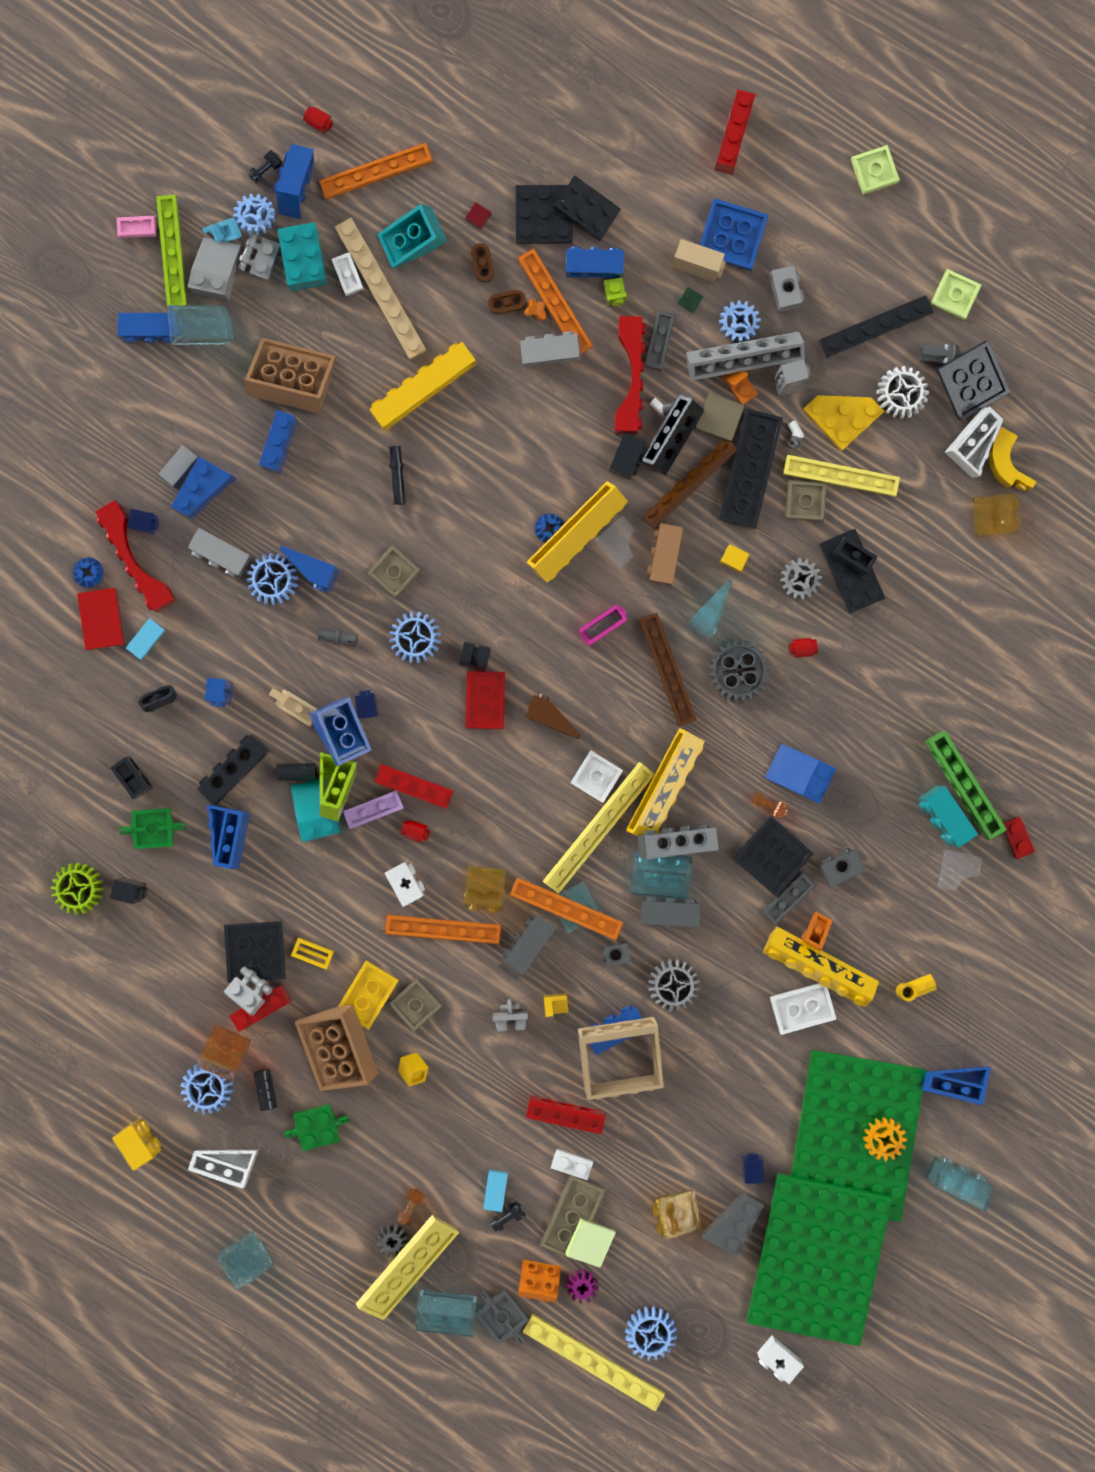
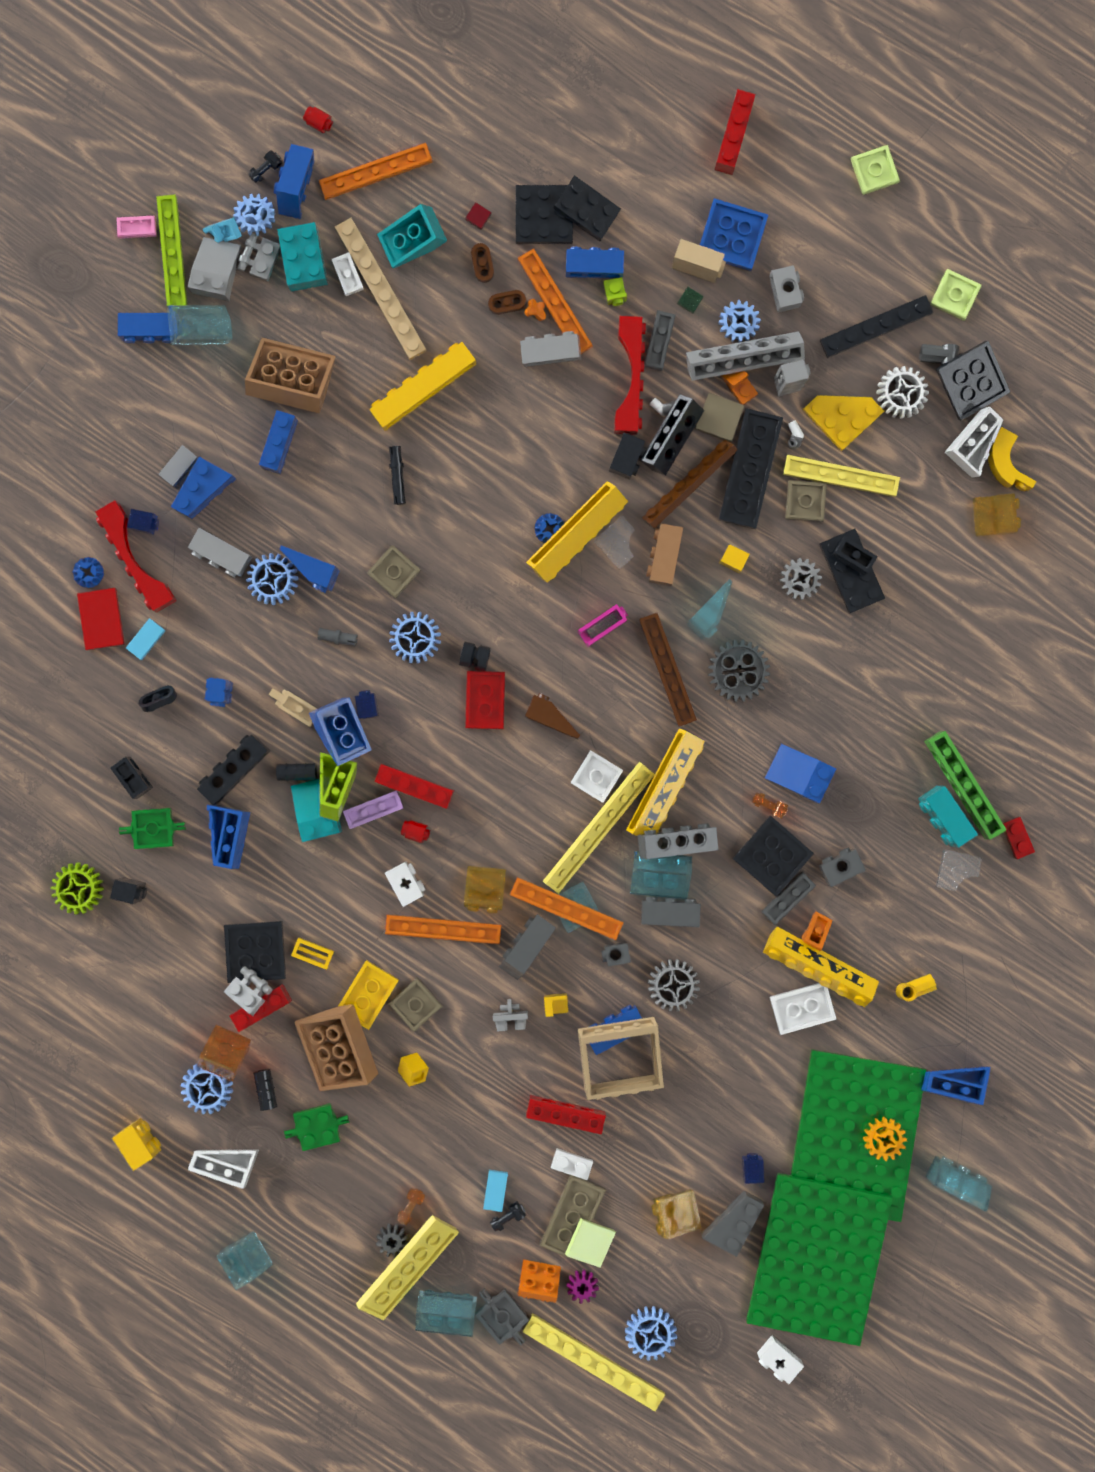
red brick [789,638,818,658] -> none

